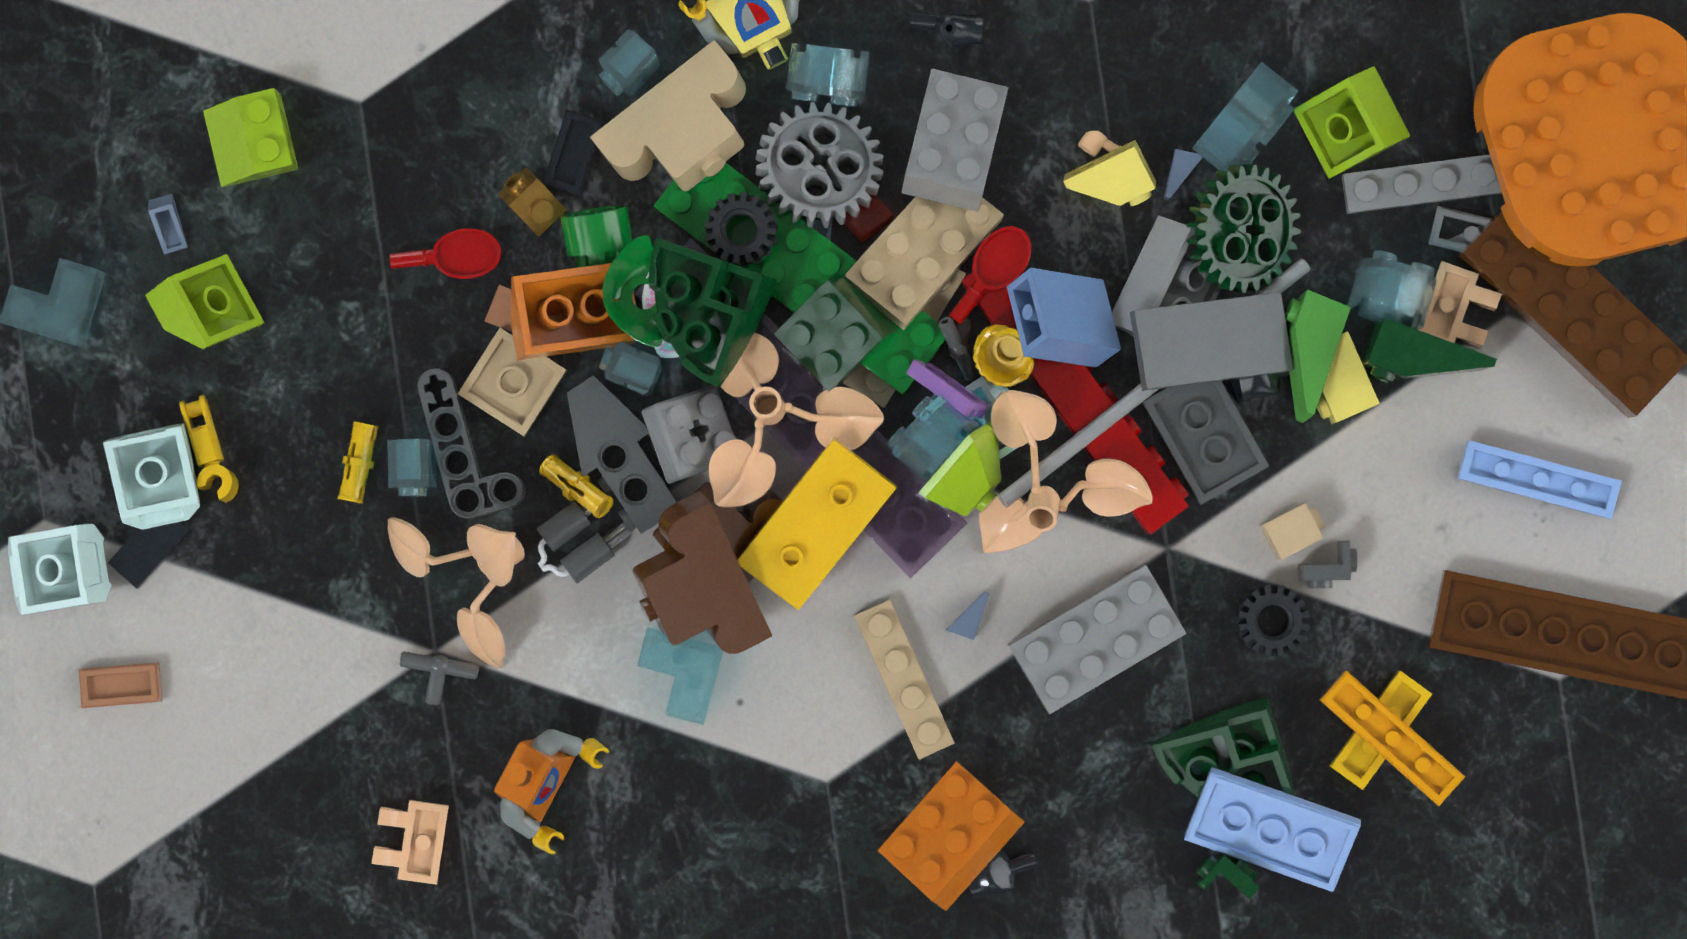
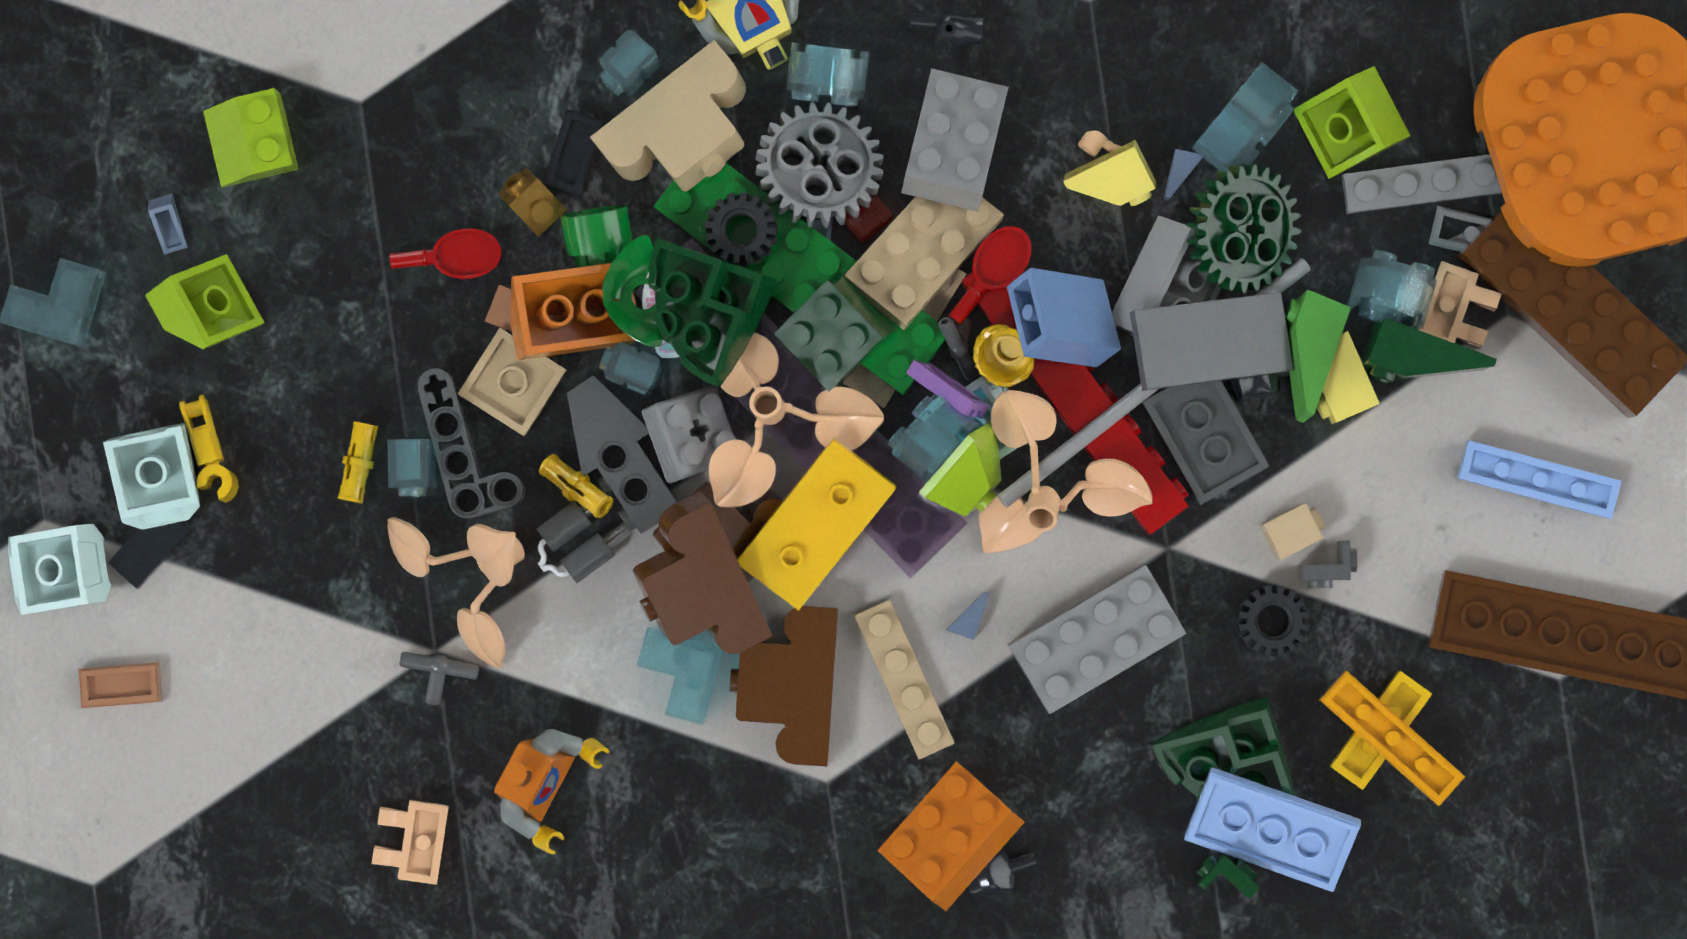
none -> reddish brown brick [730,606,838,767]

